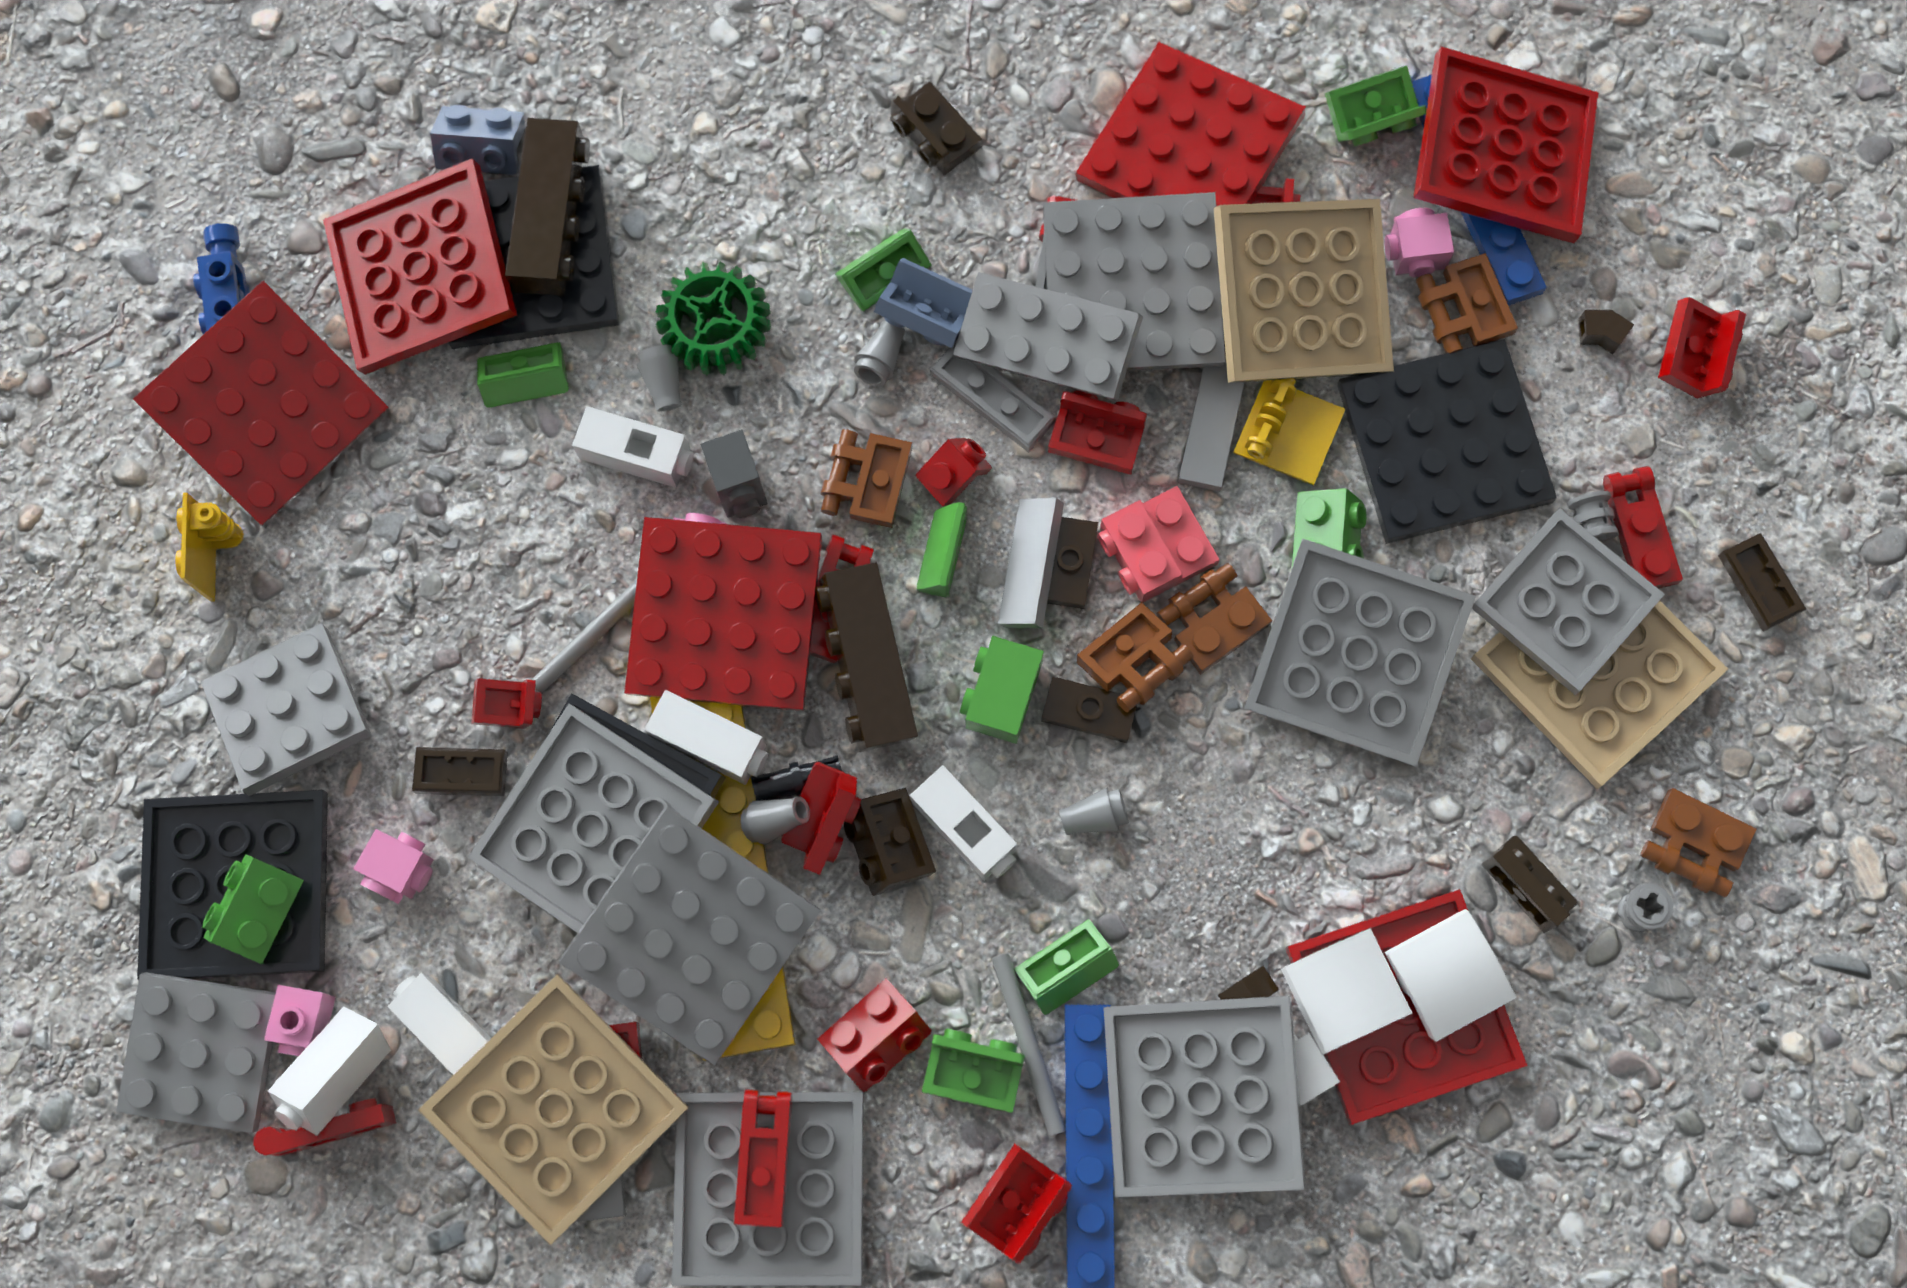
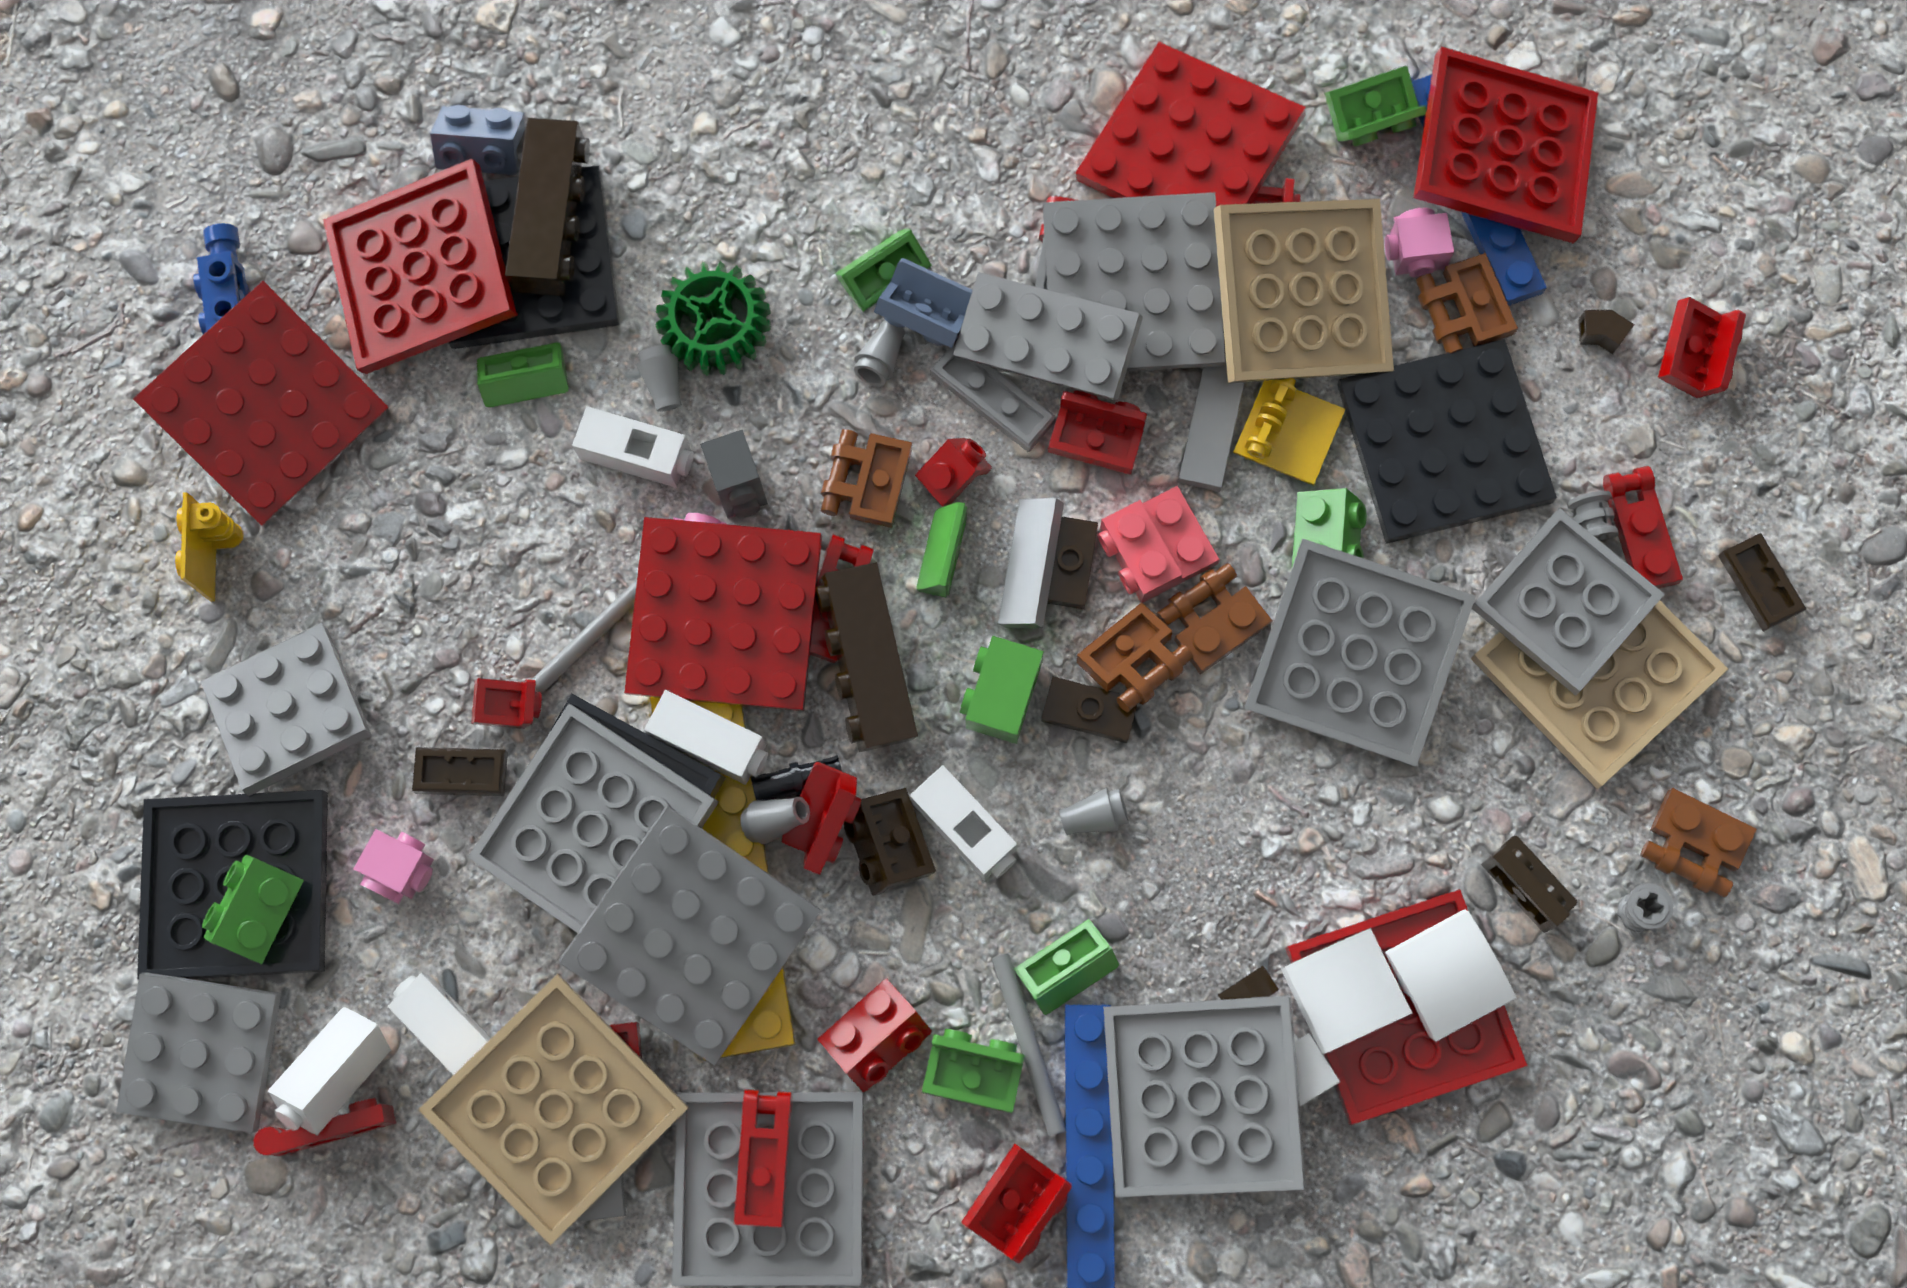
bright pink brick [264,985,336,1057] -> none
dark brown bracket [890,81,983,176] -> none

